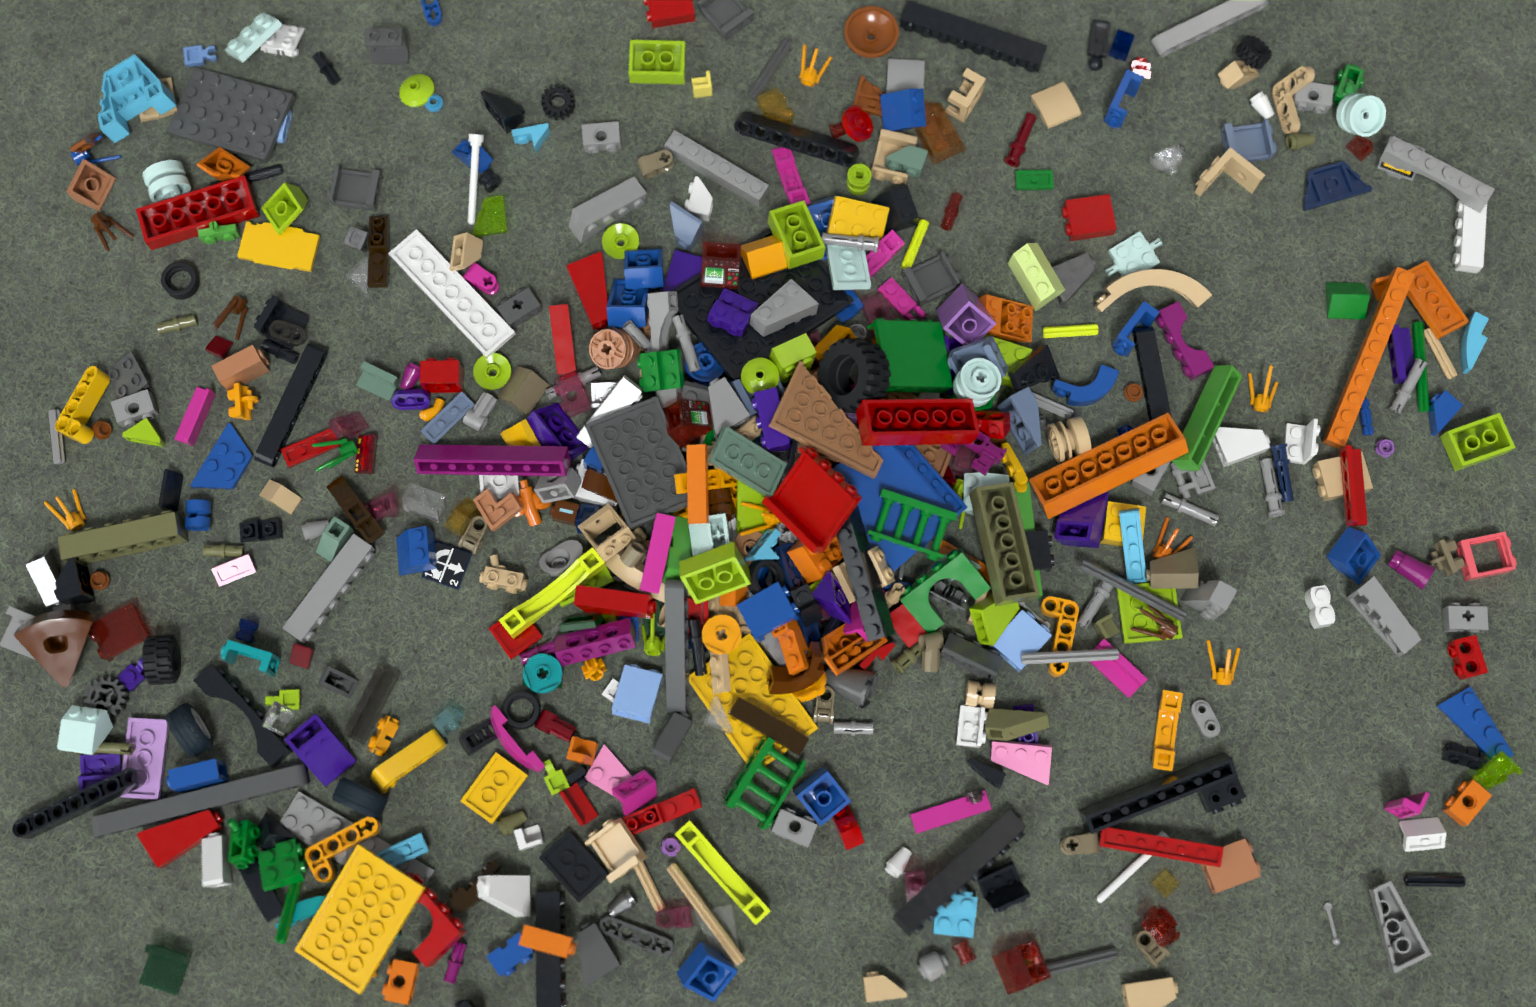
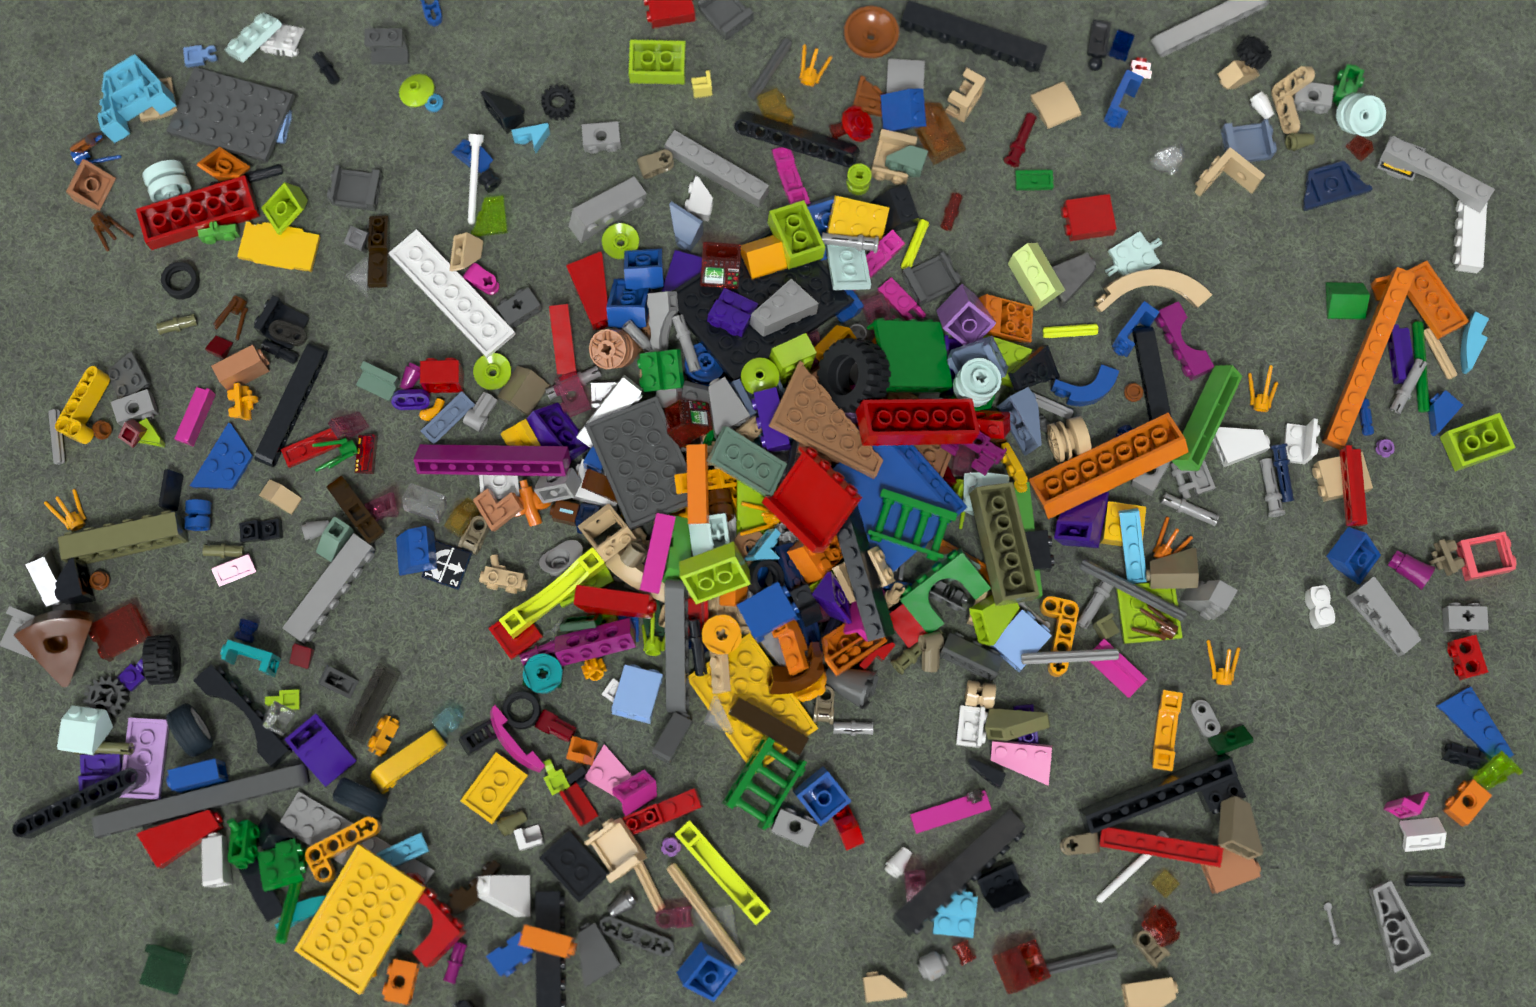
none -> dark red slope [118,419,147,448]
none -> dark green plate [1208,725,1254,756]
none -> dark tan slope [1218,796,1263,860]

